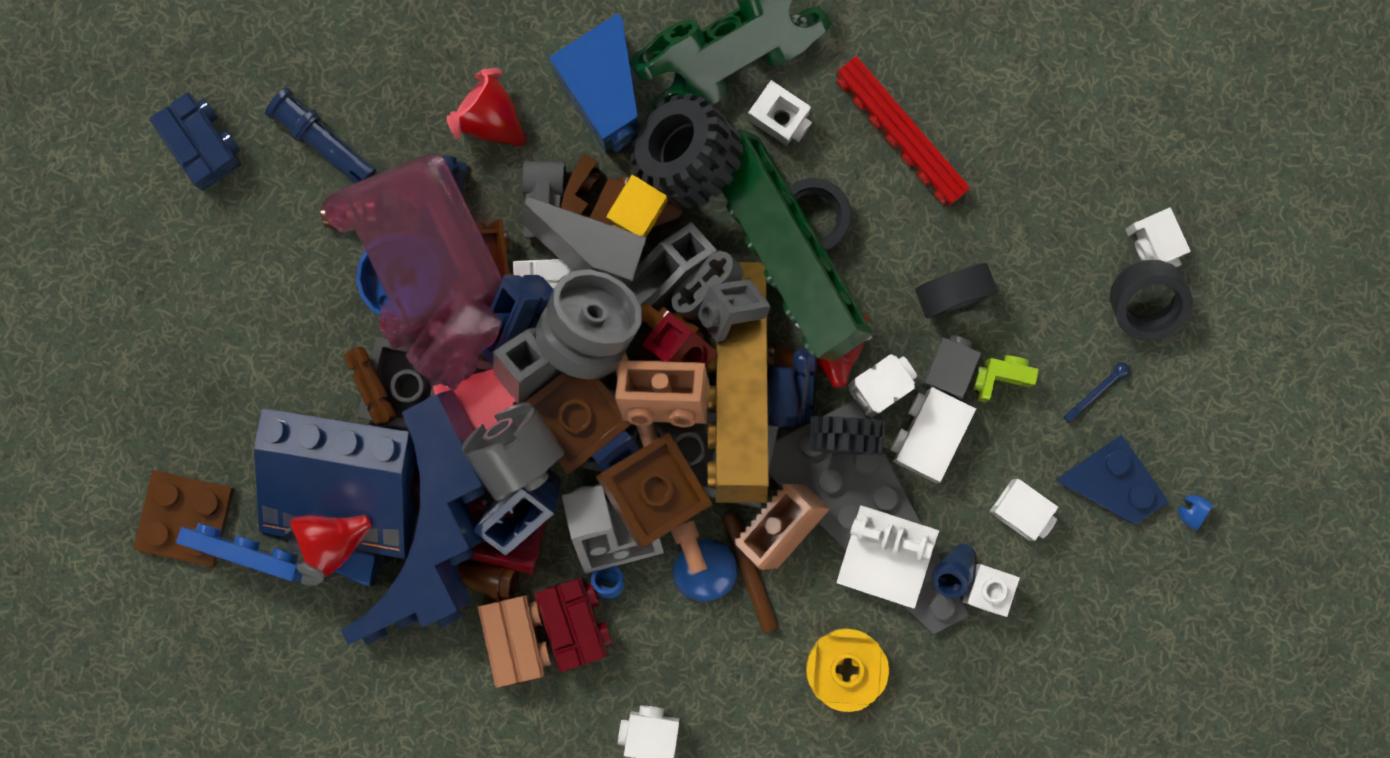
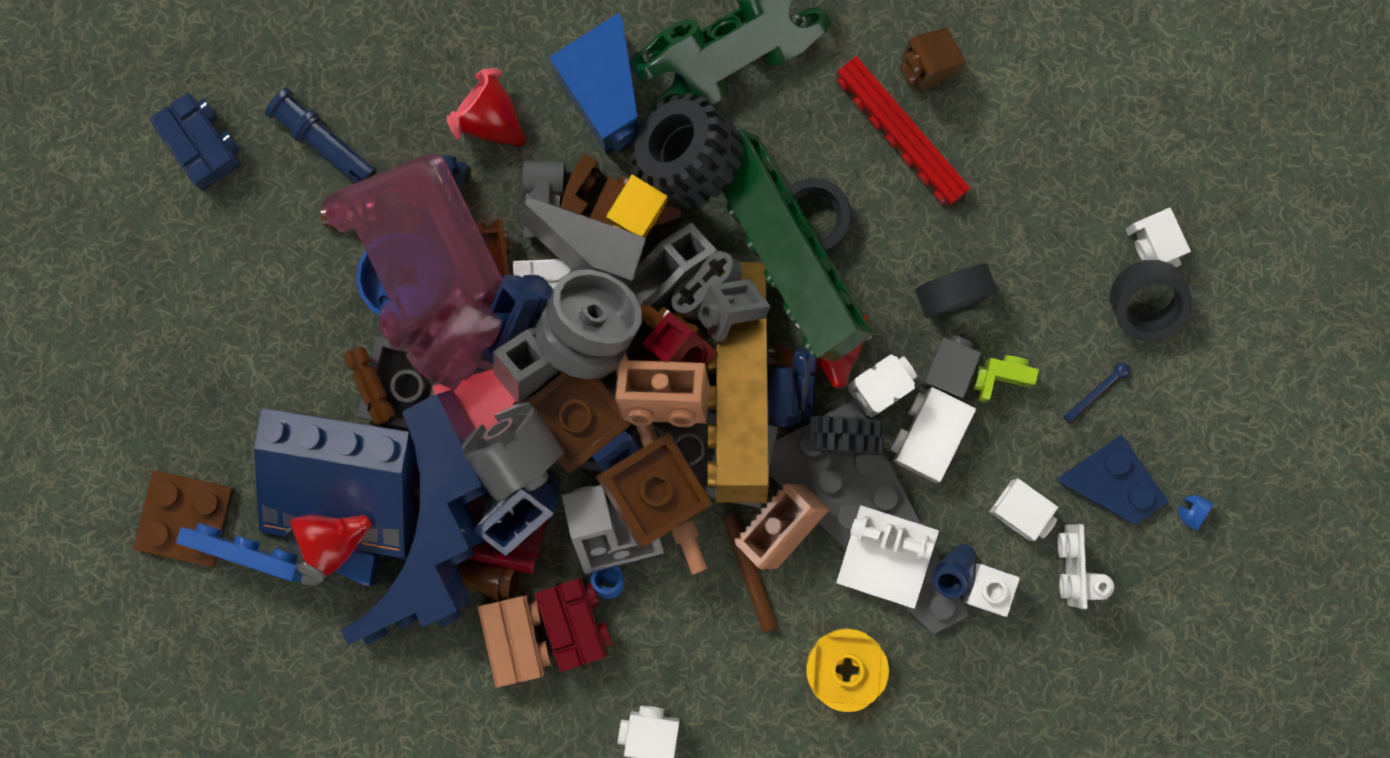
blue hair [672,539,738,602] -> none
white brick [747,80,812,146] -> none
none -> reddish brown slope [899,28,967,93]
none -> white hinge [1057,524,1114,609]

